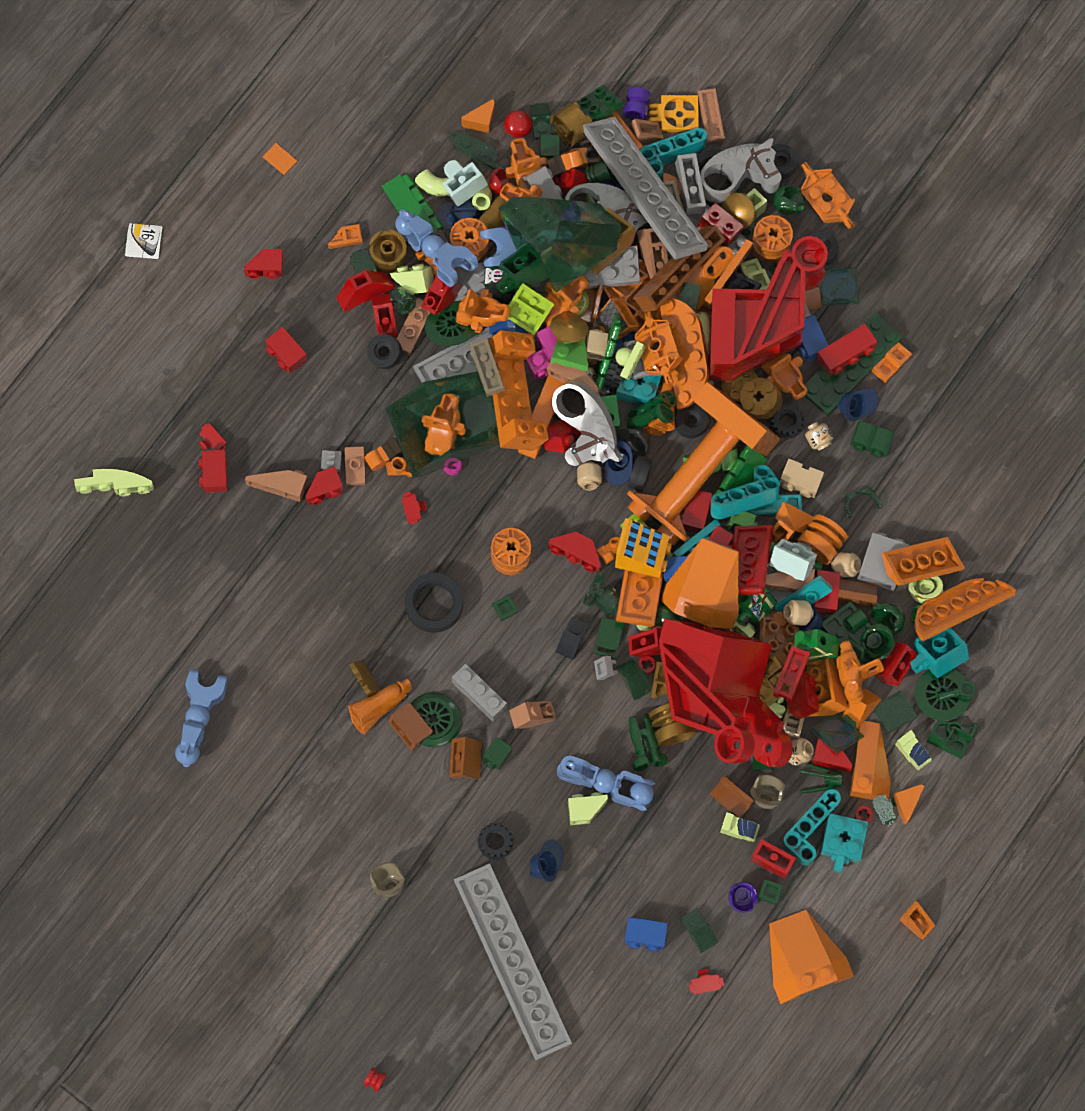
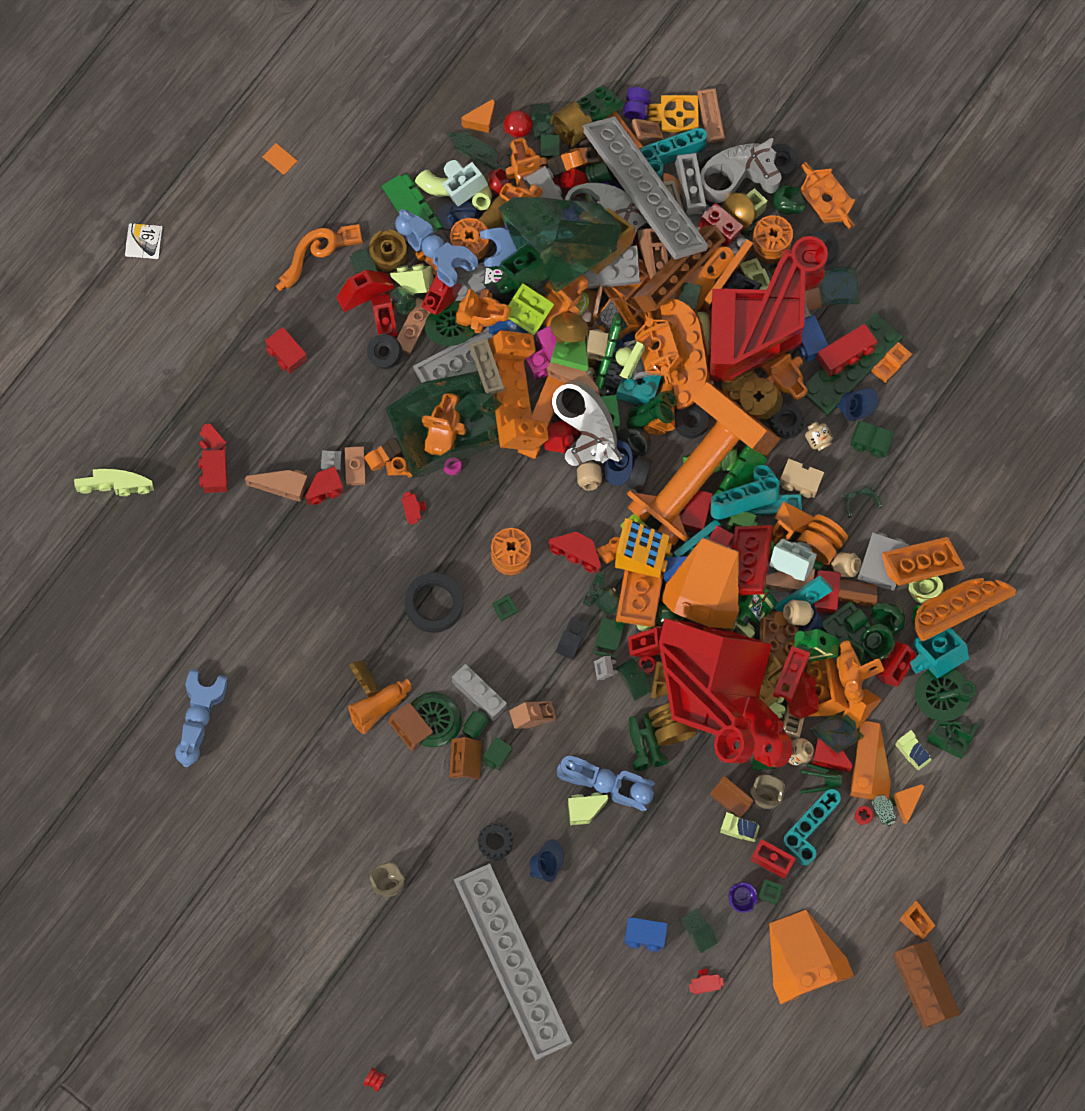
red slope [244,249,283,279] -> none
teal hinge [820,814,868,873] -> none
clear green piece [873,691,917,733] -> none
none -> orange plant [275,228,338,291]
none -> clear green slope [455,393,502,420]
none -> dark green brick [462,710,489,740]
none -> dark orange slope [893,941,961,1029]

